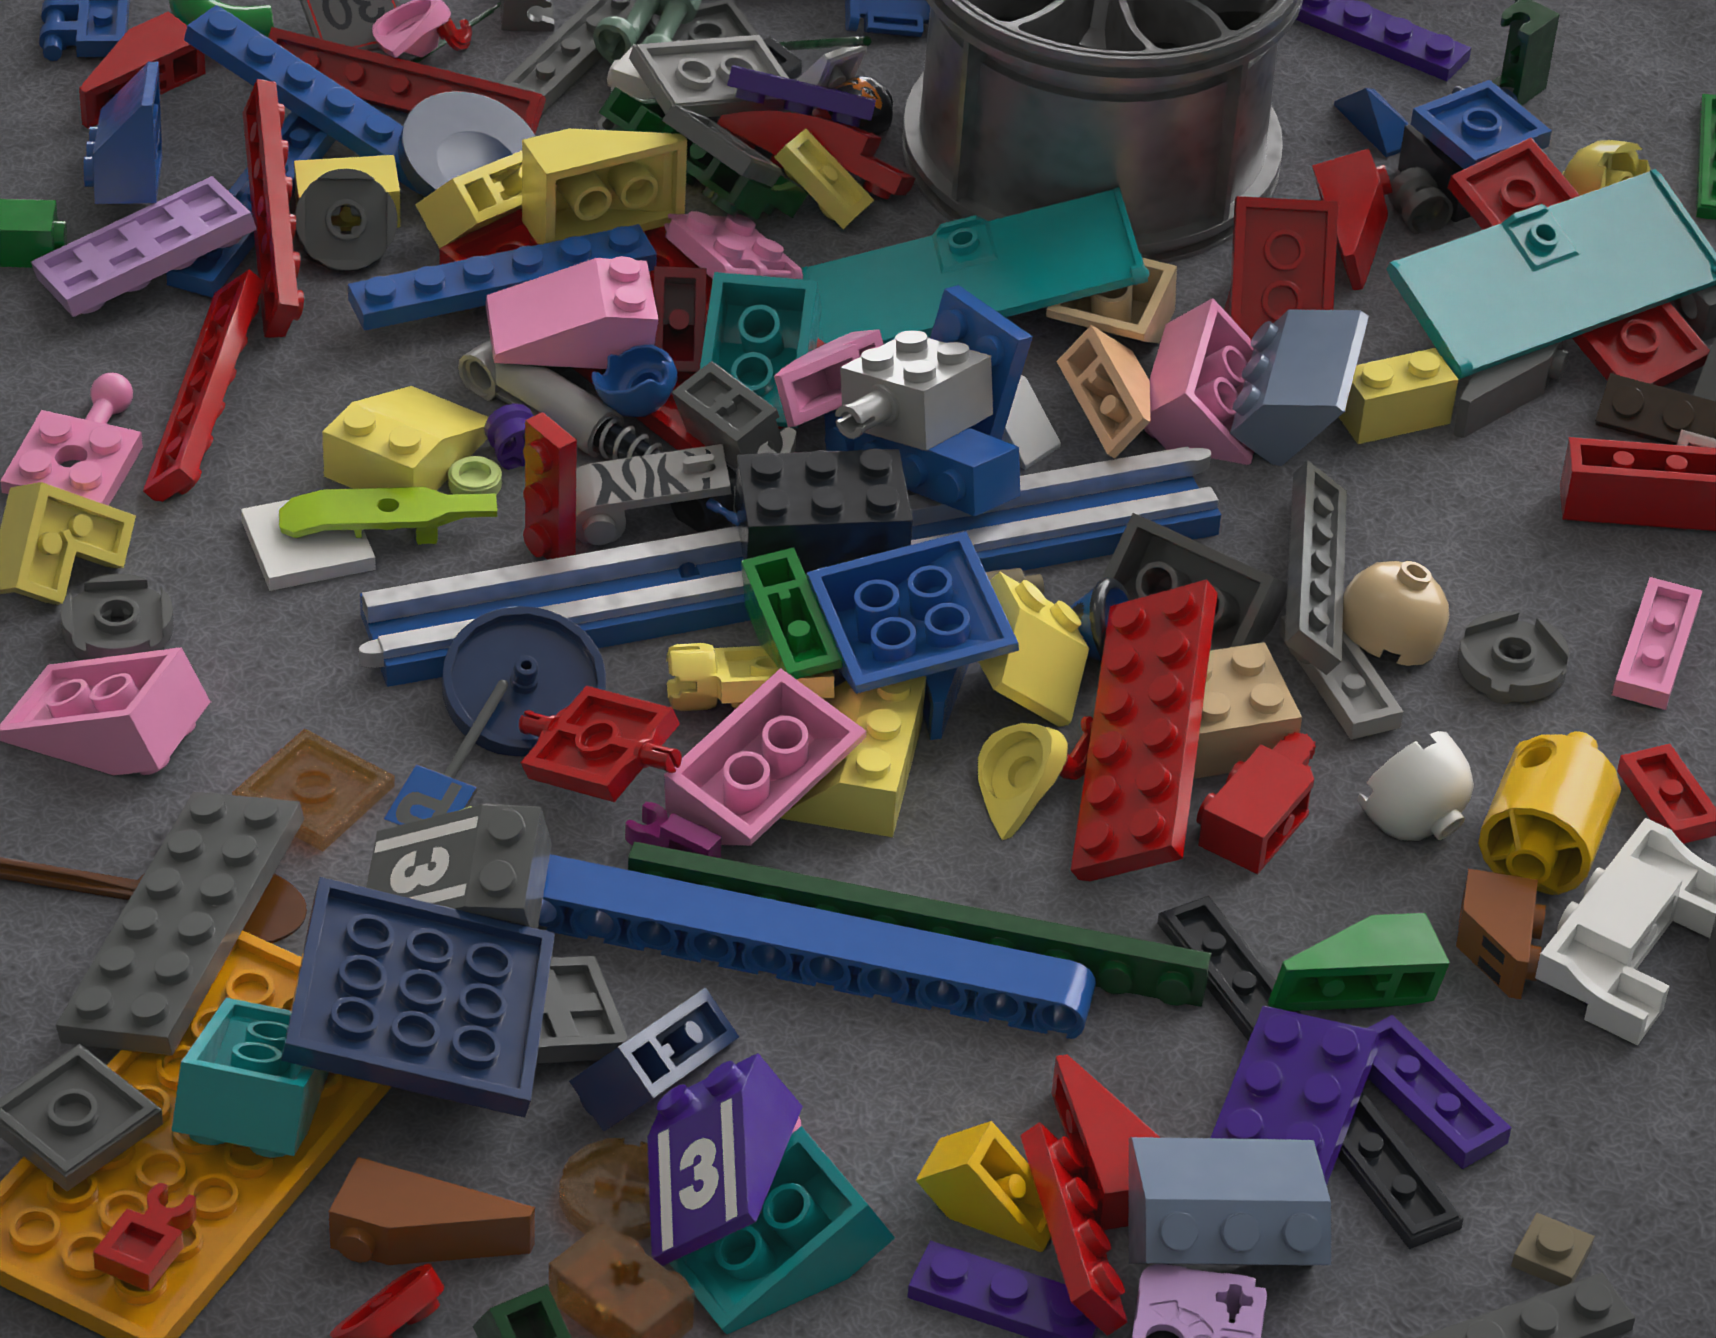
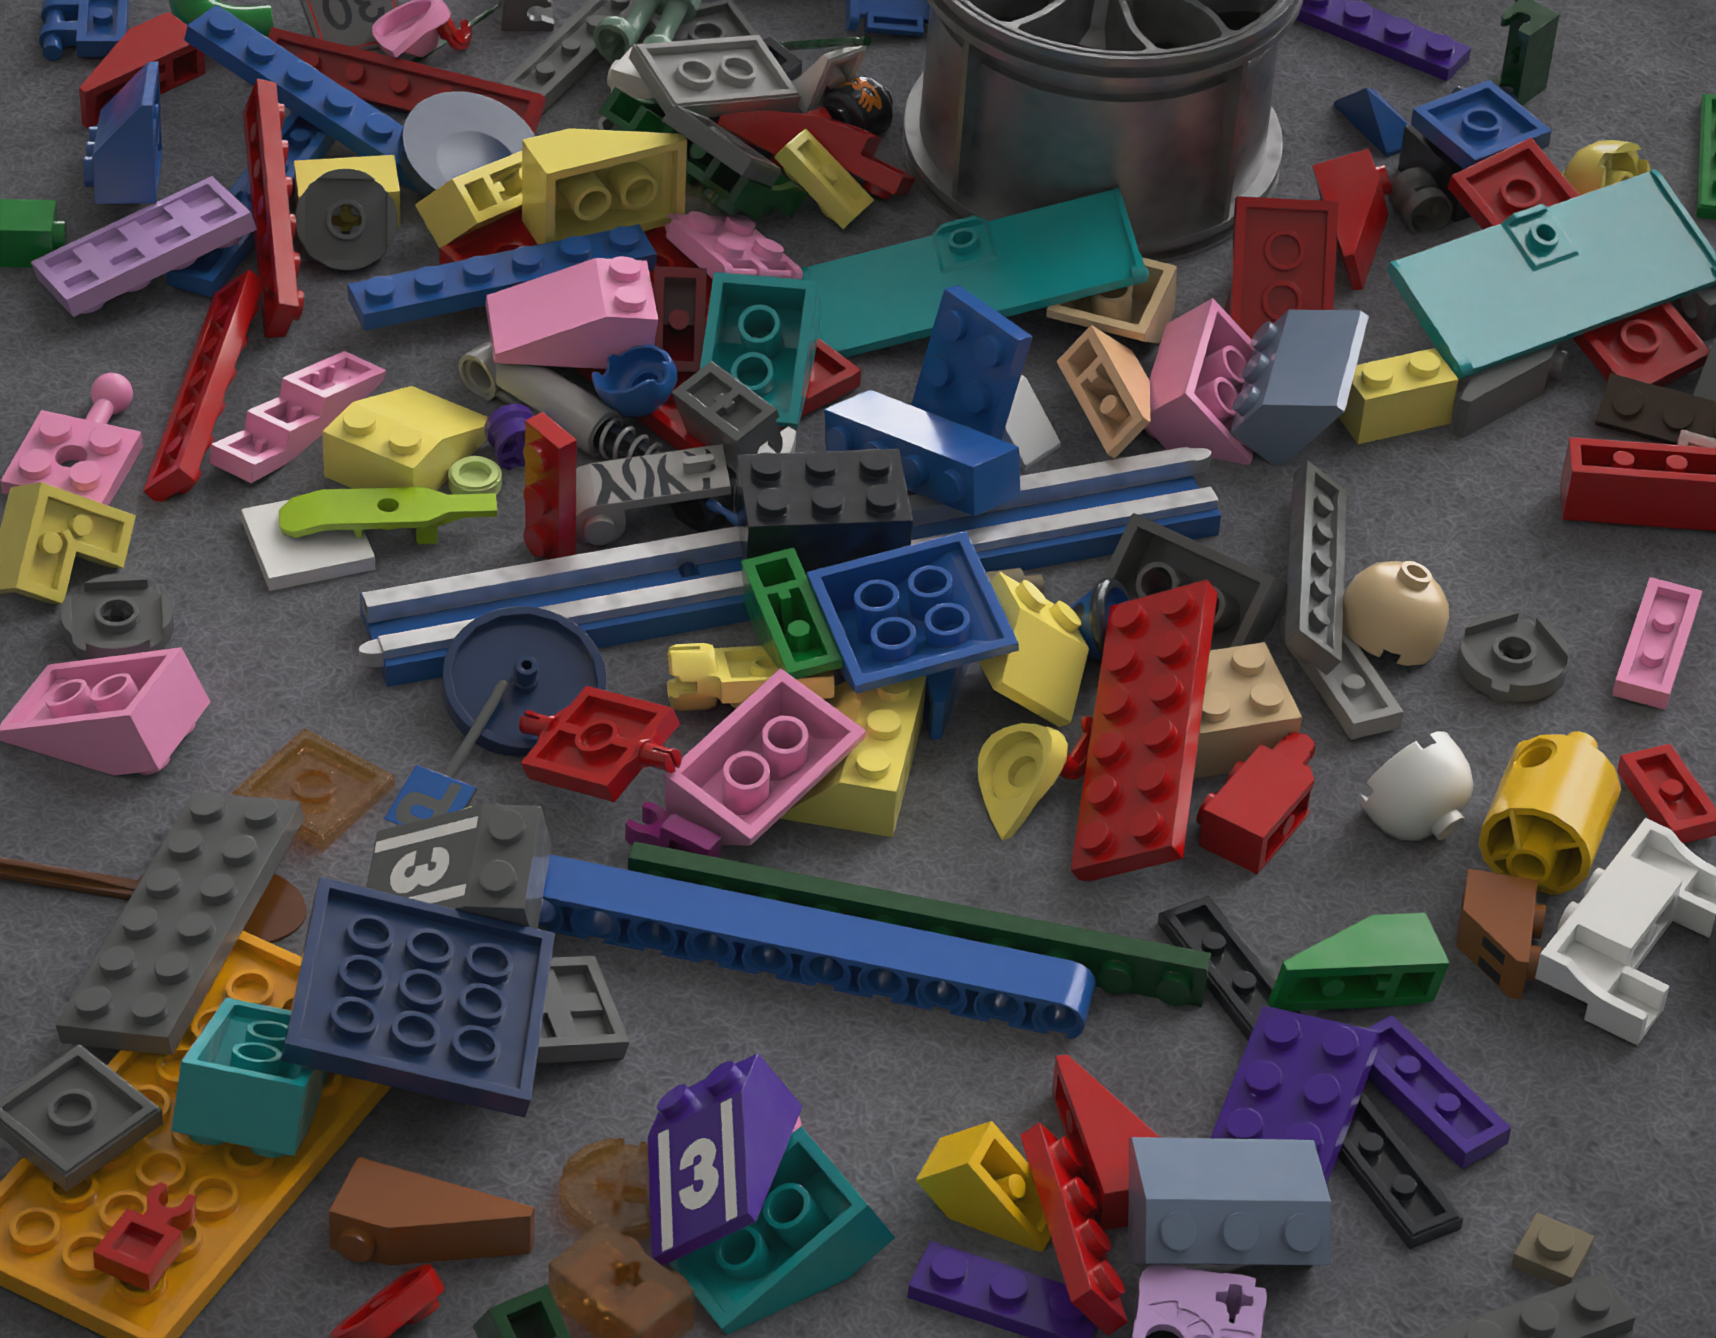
dark blue slope [569,987,739,1132] -> none
dark purple plate [727,65,876,127] -> none
bright pink slope [774,329,884,427] -> none
light grey brick [835,331,993,451] -> none
none -> bright pink slope [209,351,386,483]

